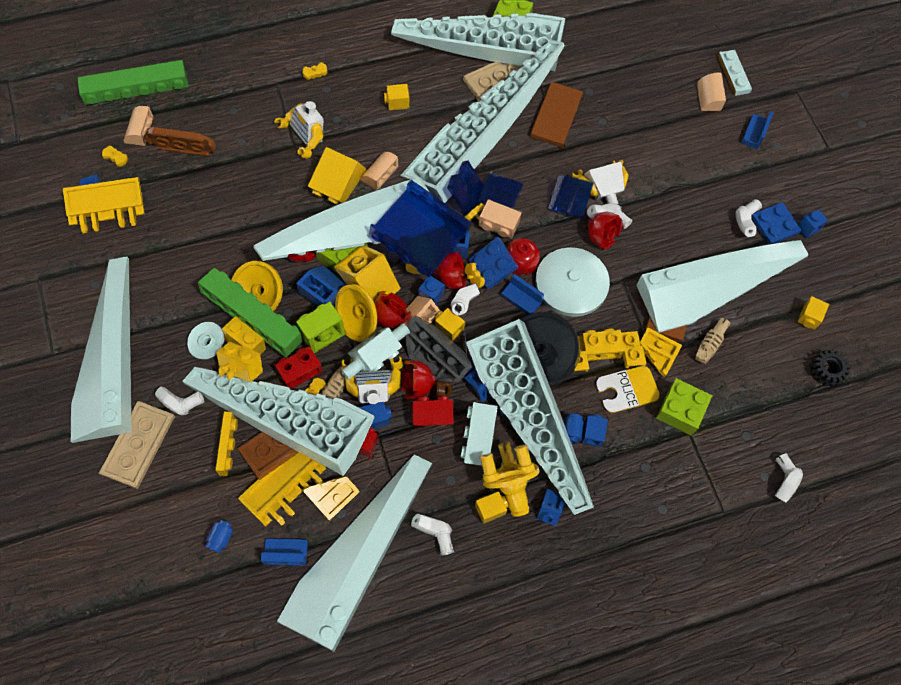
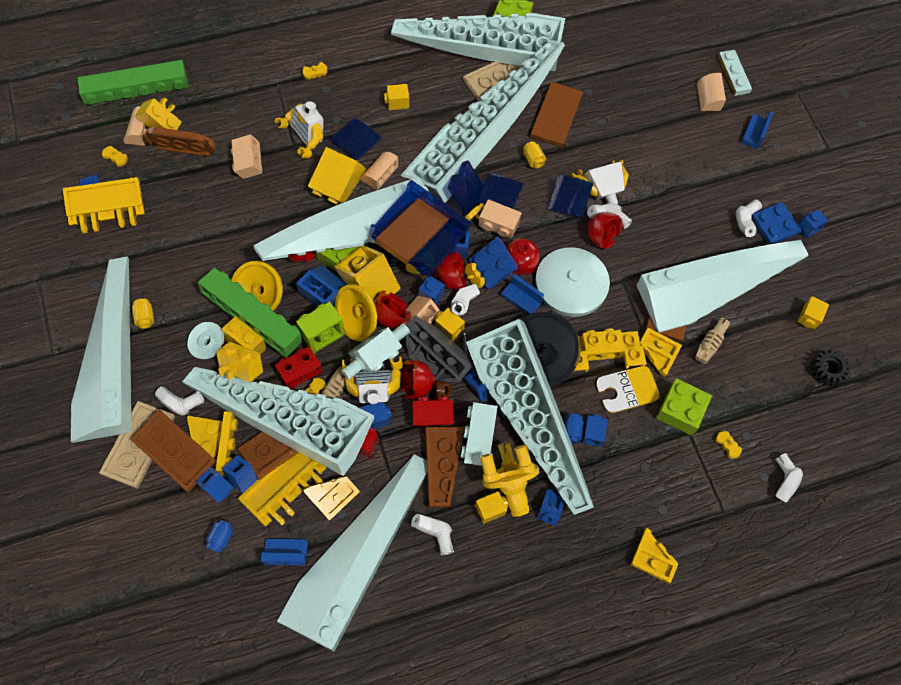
none -> dark orange tile [130,409,217,493]
none -> yellow brick [132,299,154,329]
none -> yellow brick [135,97,181,130]
none -> yellow wing [187,416,222,460]
none -> blue brick [195,467,234,503]
none -> blue brick [222,455,258,493]
none -> light nougat brick [231,134,262,179]
none -> clear blue slope [330,118,381,160]
none -> dark orange tile [375,198,449,264]
none -> dark orange wing [425,427,465,508]
none -> yellow brick [523,141,546,168]
none -> yellow wing [630,528,678,584]
none -> yellow piece [715,431,742,459]

